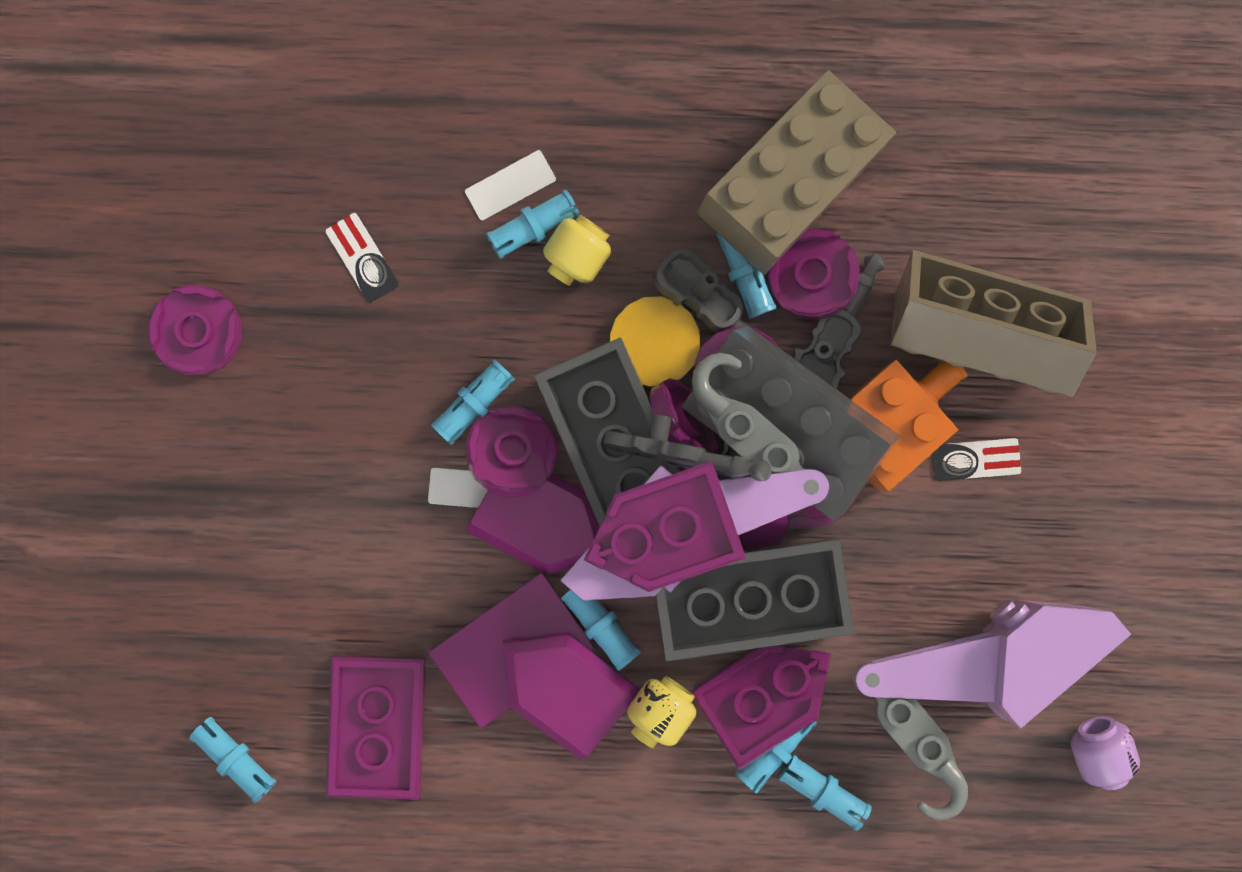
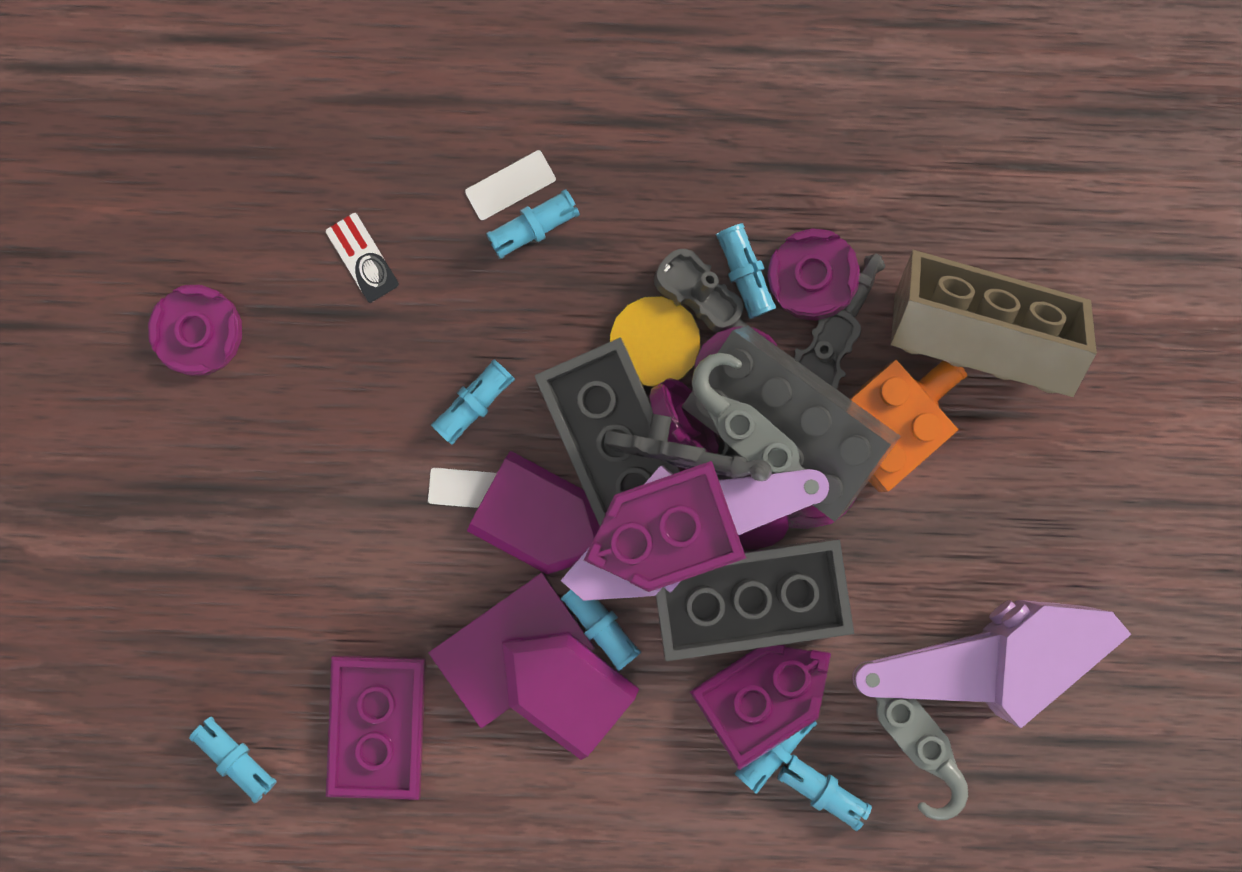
magenta tile [465,406,558,497] -> none
light yellow head [543,215,611,286] -> none
light yellow head [627,676,697,748] -> none
dark tan brick [696,70,897,275] -> none
sticker [932,438,1021,481] -> none
lavender head [1070,716,1140,790] -> none

